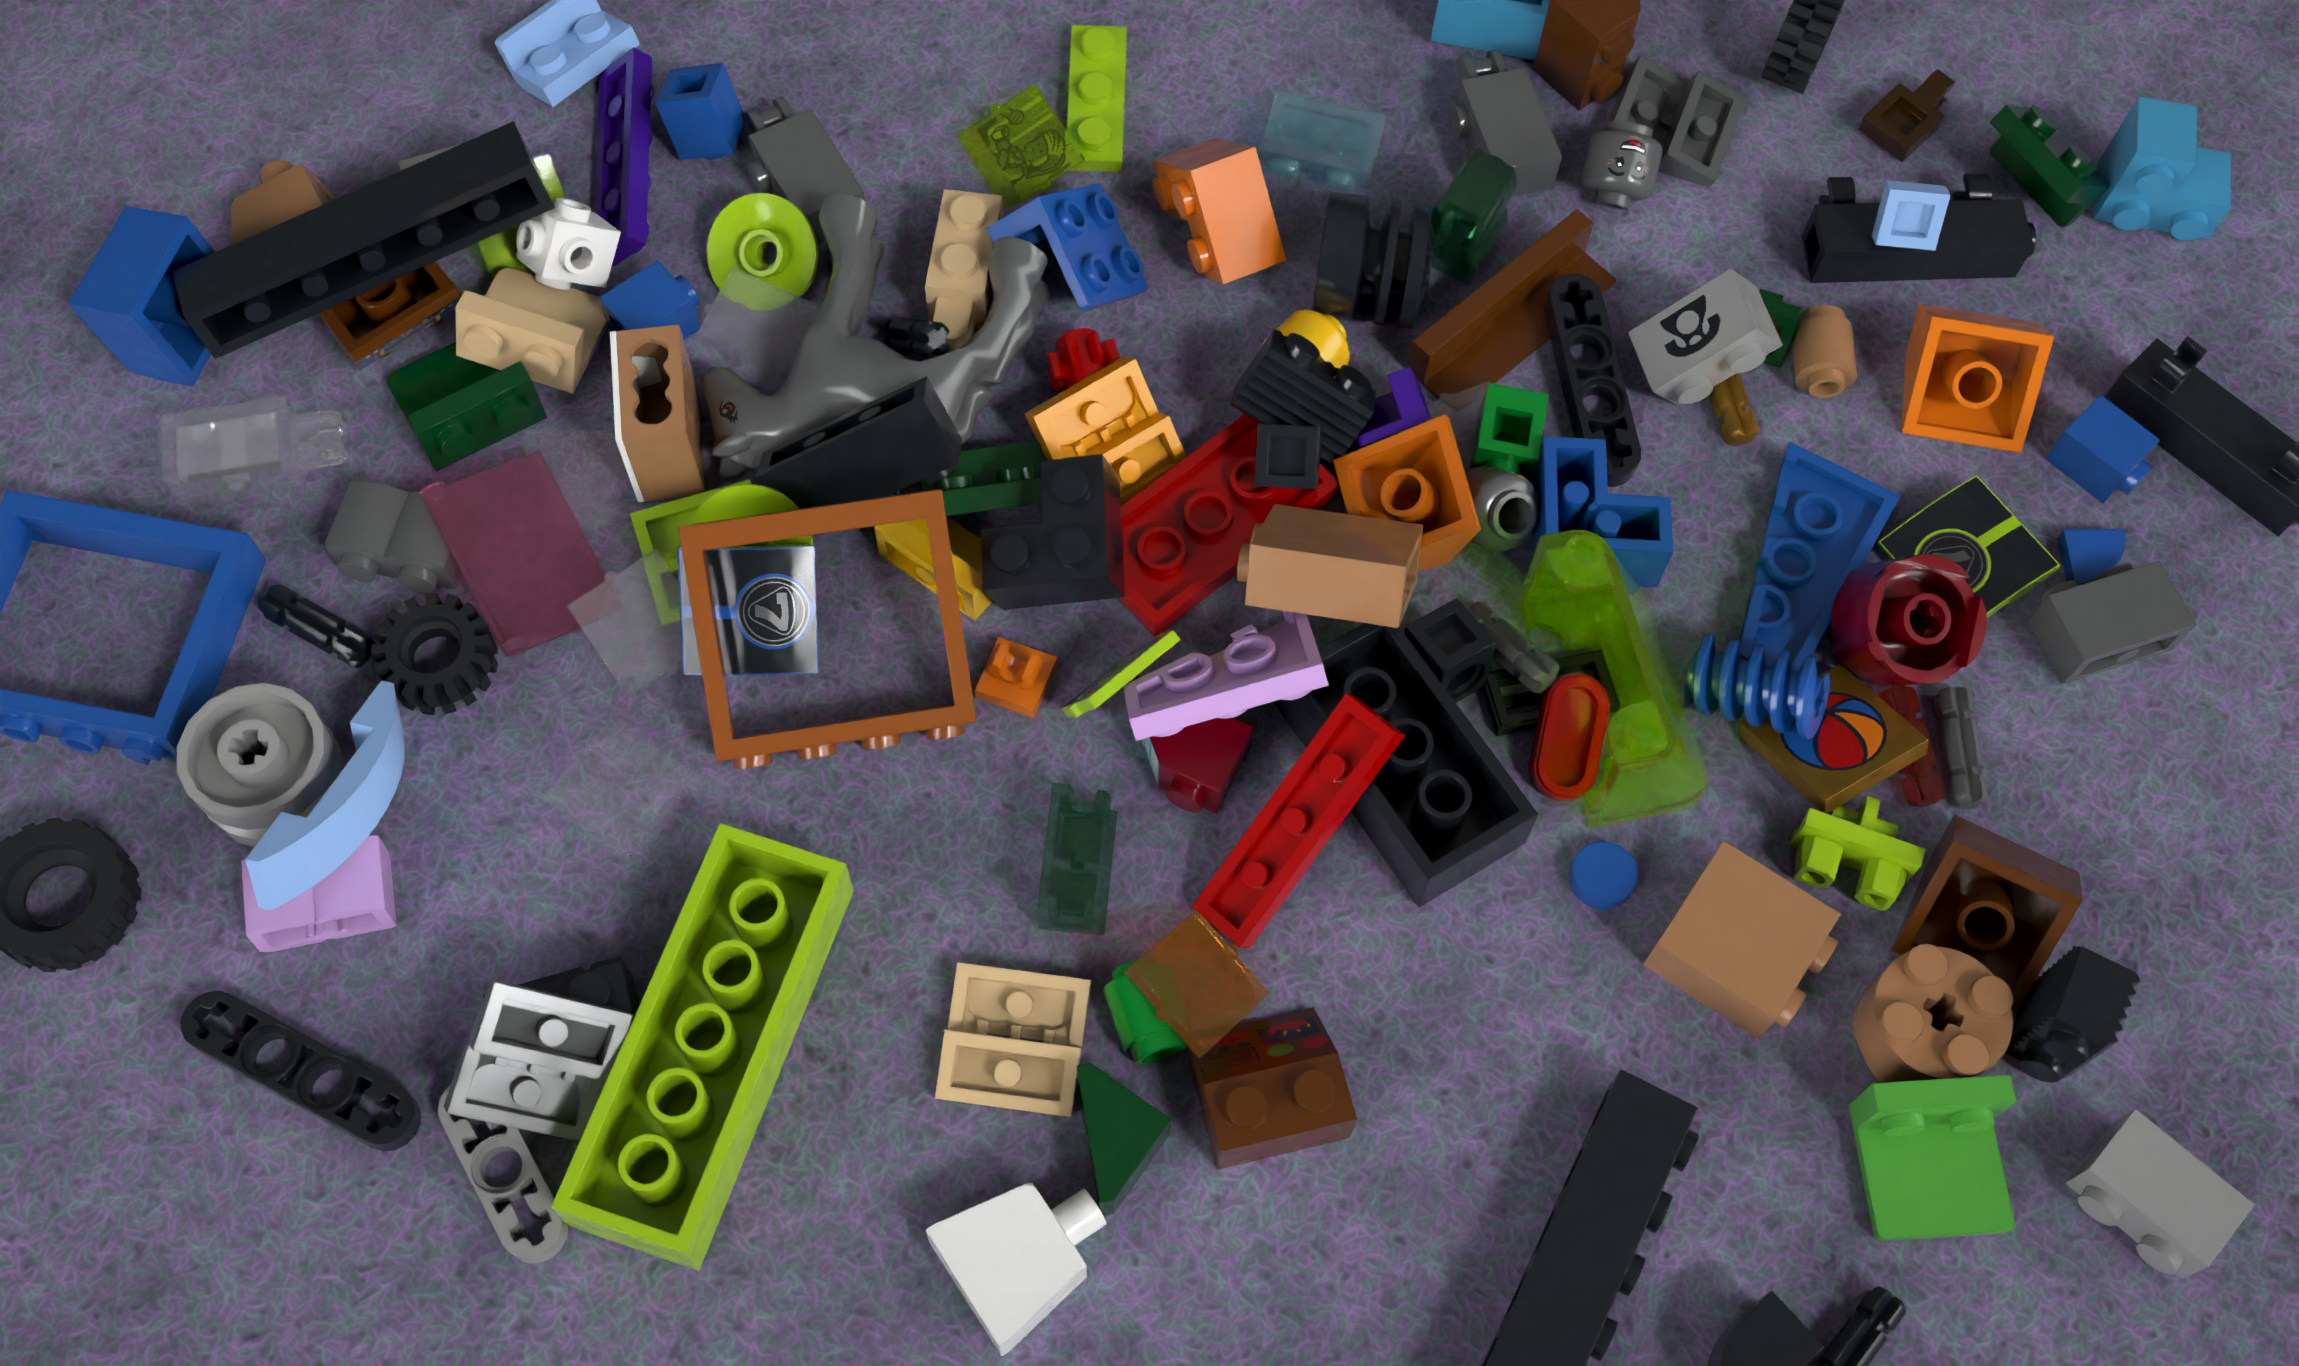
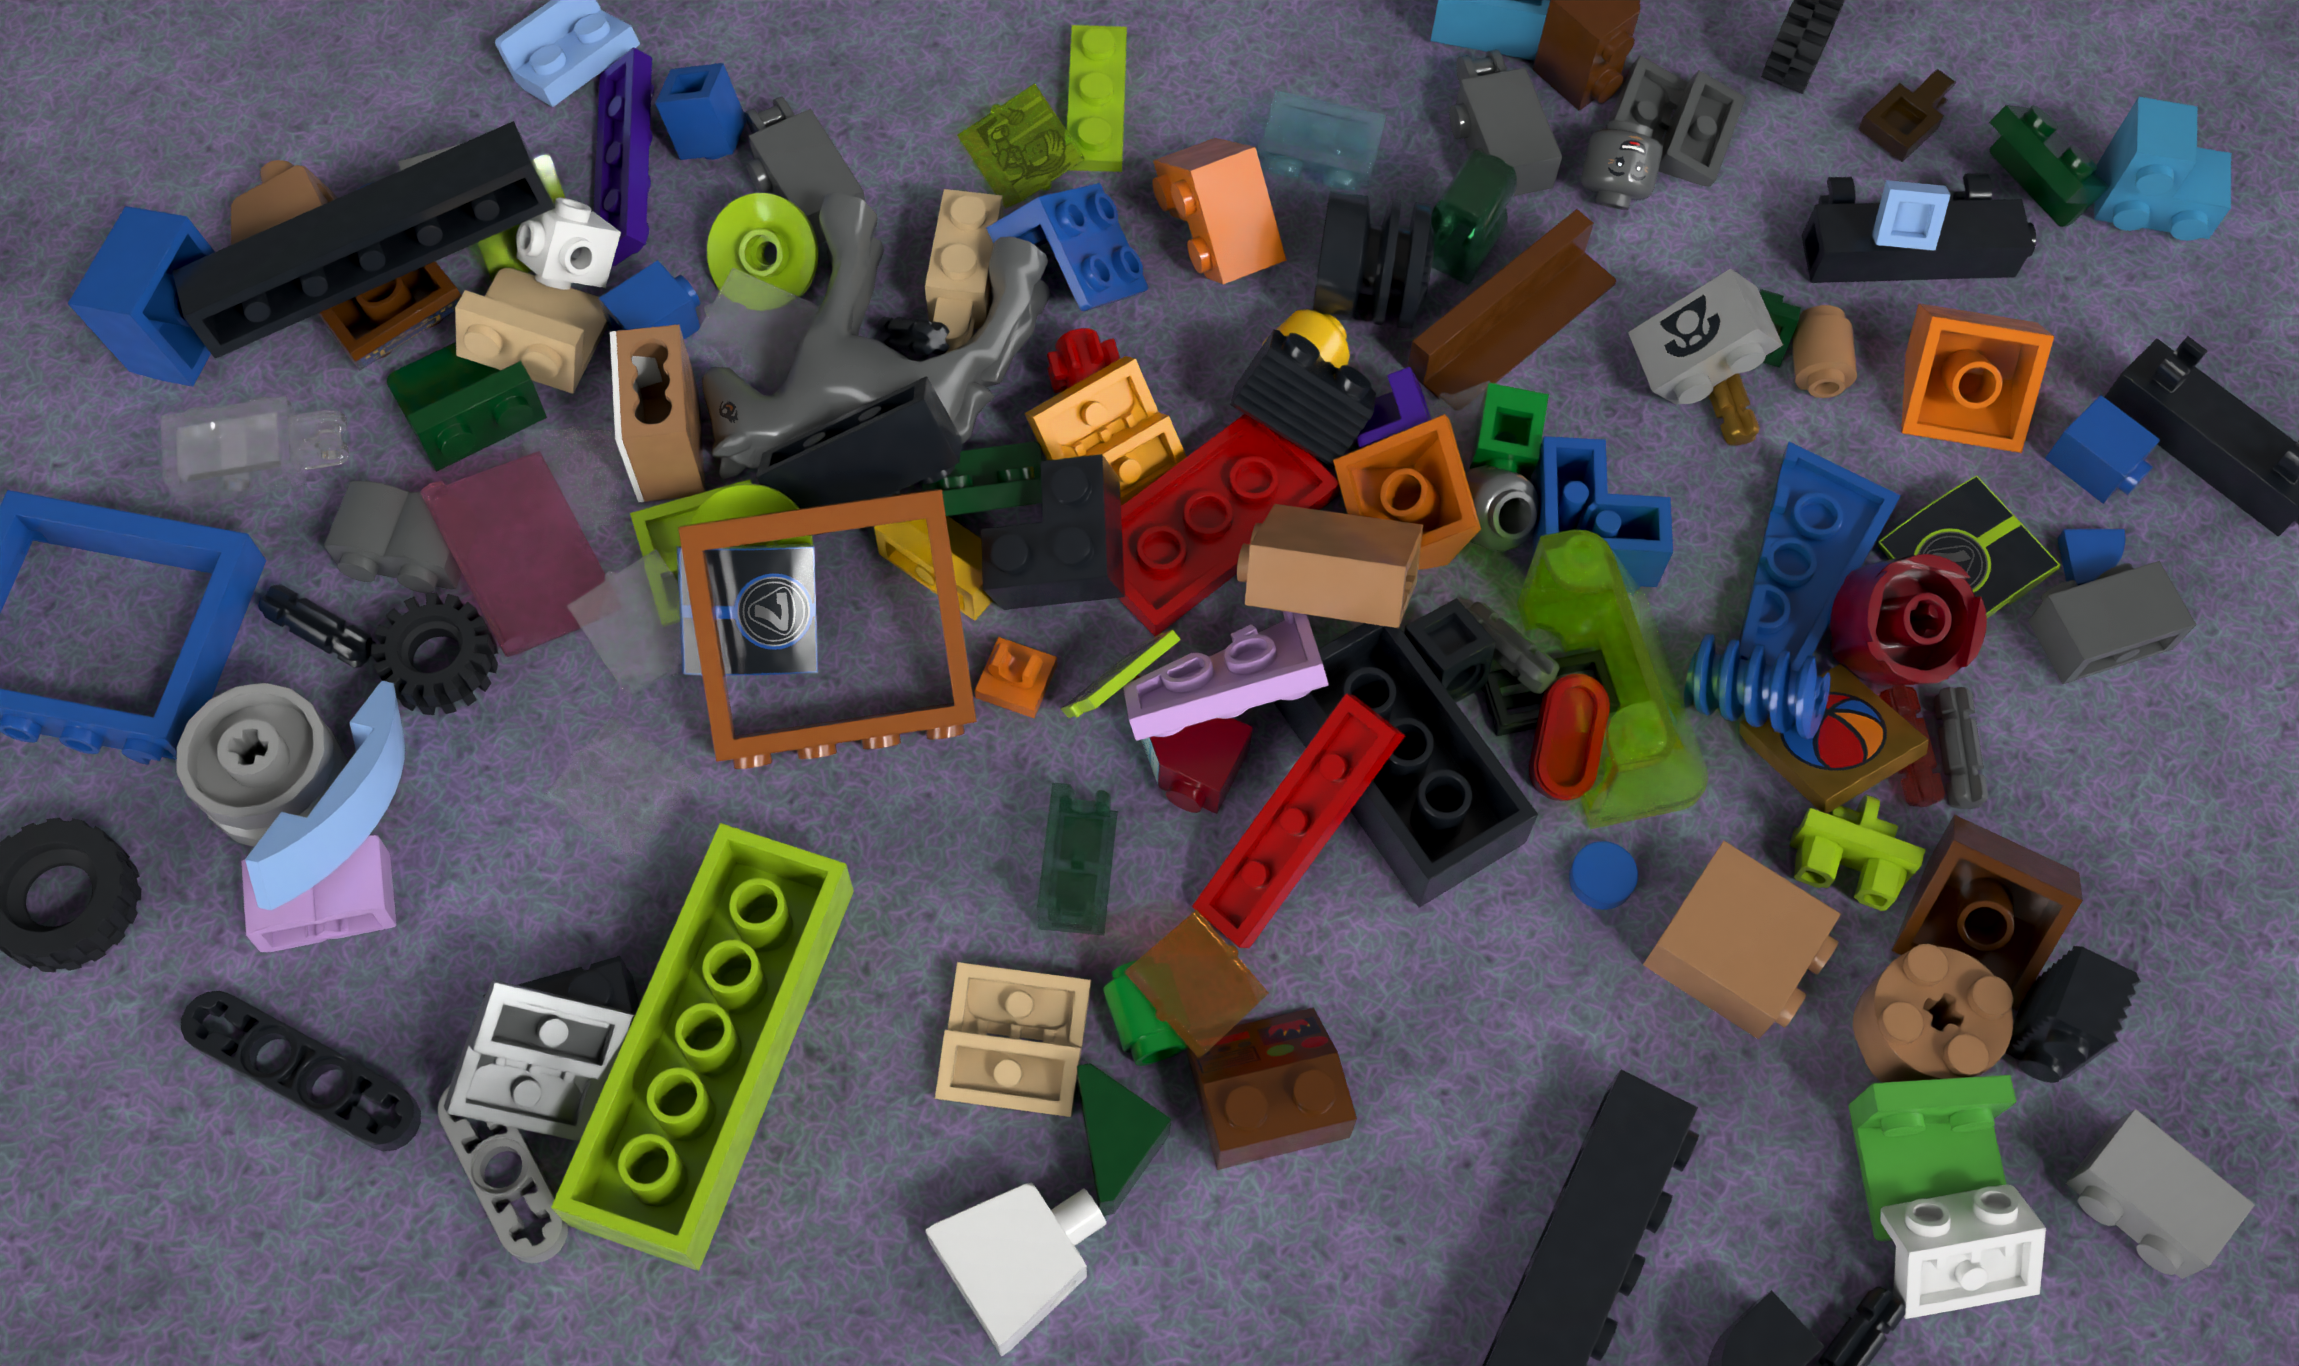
black plate [1254,424,1322,489] -> none
black beam [1544,273,1641,487] -> none
none -> white bracket [1880,1184,2046,1319]

